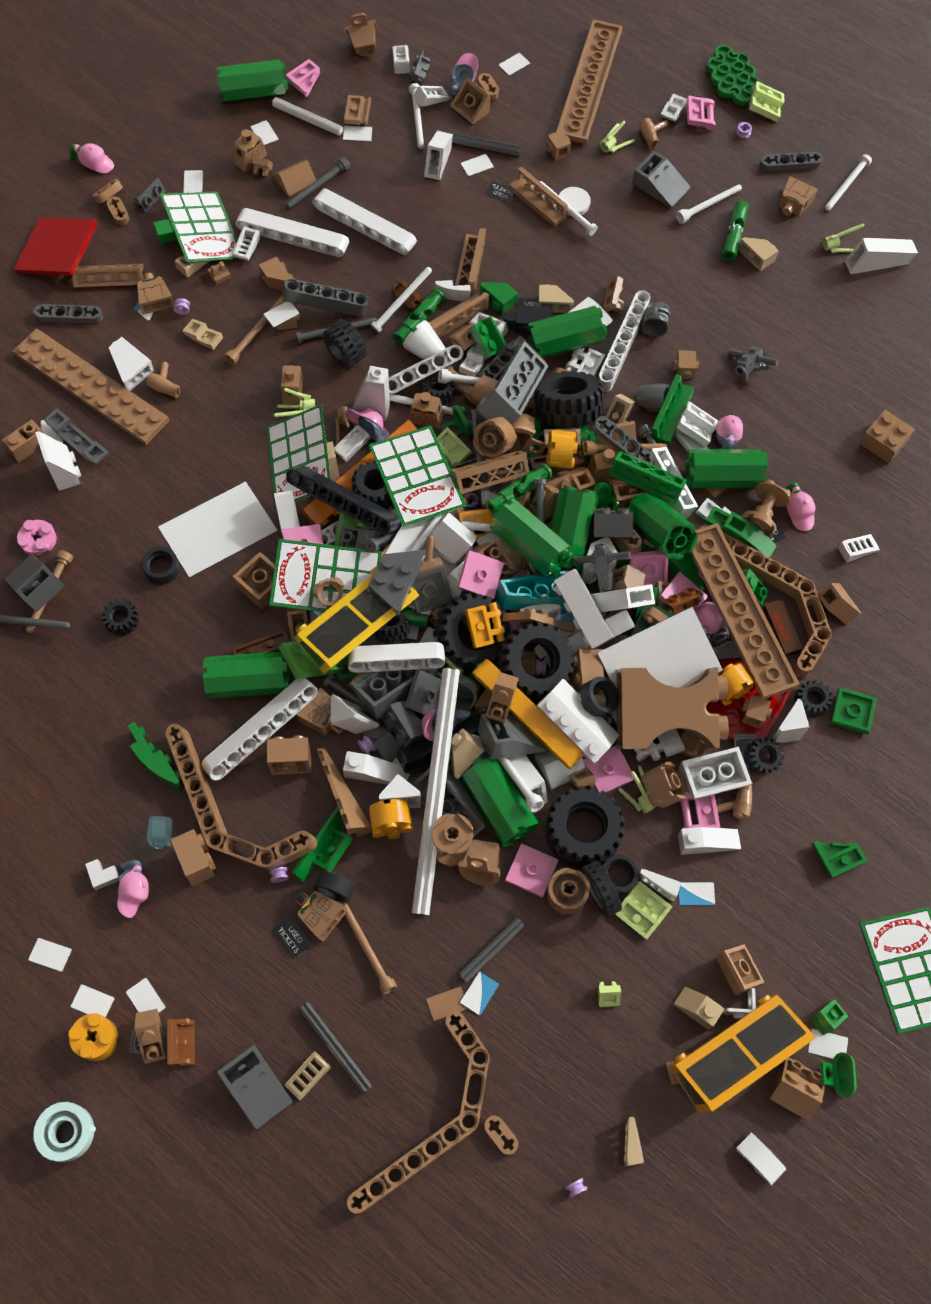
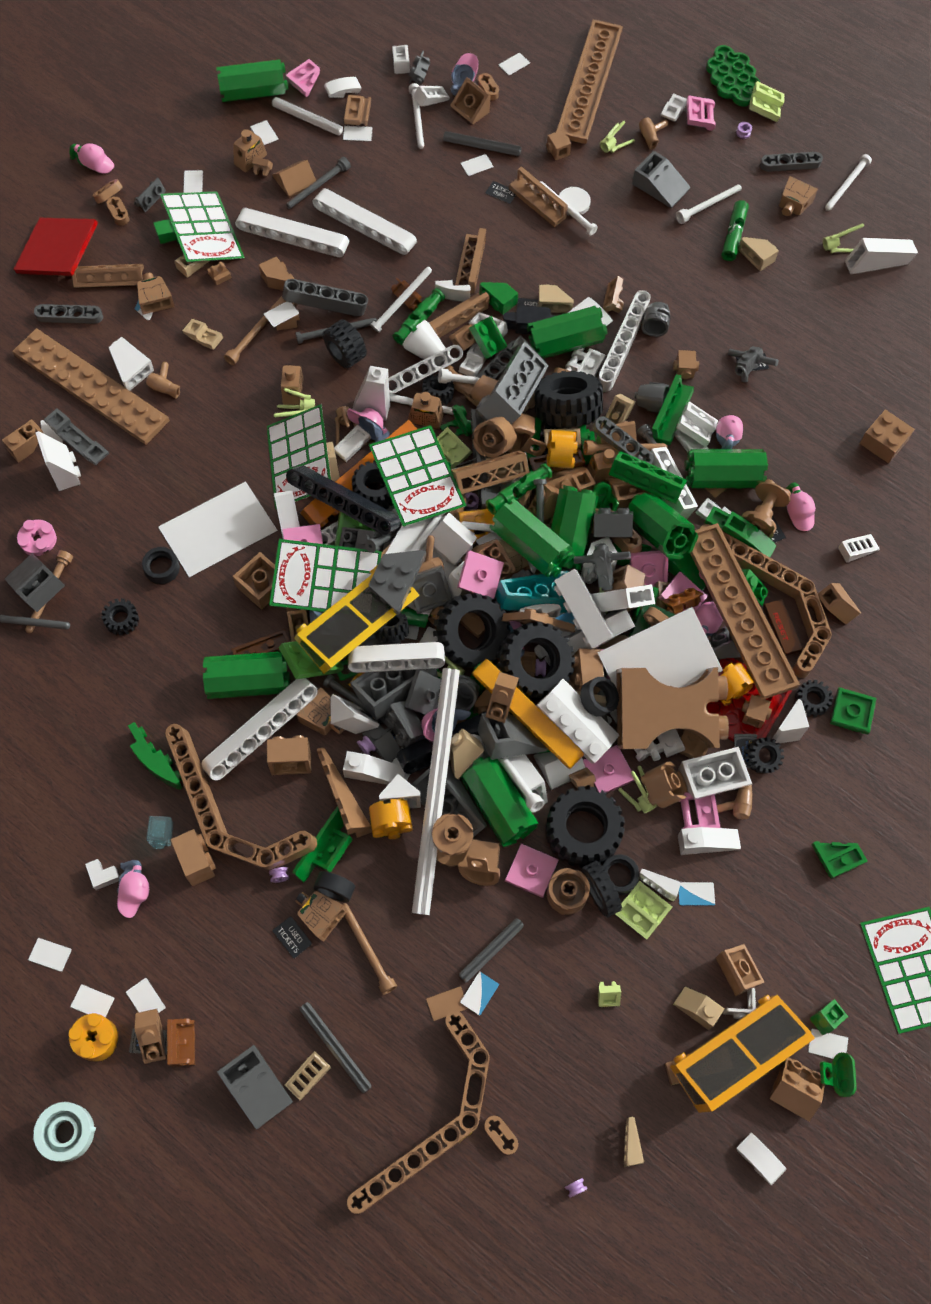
lavender bush [174,299,190,315] -> none
white slope [232,227,261,261] -> none
medium nougat piece [312,577,344,606] -> none
medium nougat container [345,13,377,56] -> none
white slope [424,131,453,180] -> none
light orange plate [465,602,505,648] -> none
none -> white slope [324,77,361,98]

